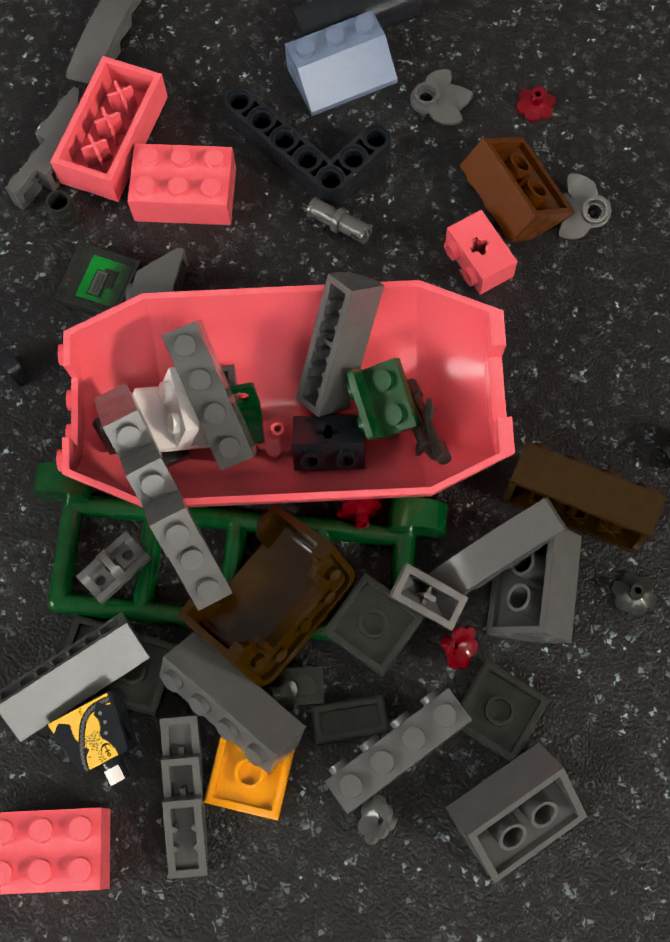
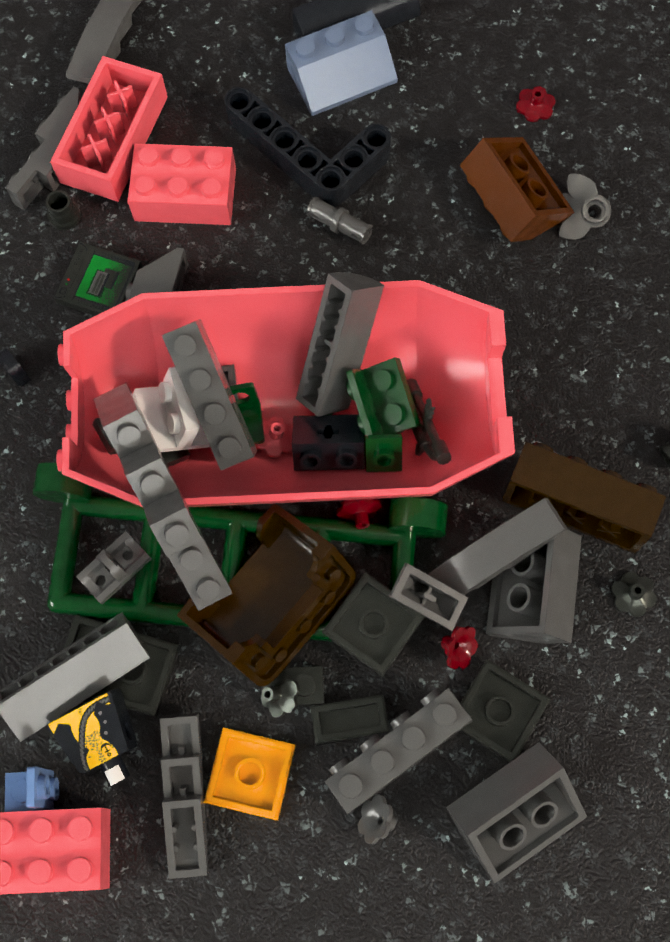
dark grey brick [159,631,306,774] -> none
dark grey plate [410,69,473,126] -> none
coral brick [444,210,517,295] -> none
none -> medium blue bracket [4,766,59,812]
none -> dark green bracket [365,434,402,472]

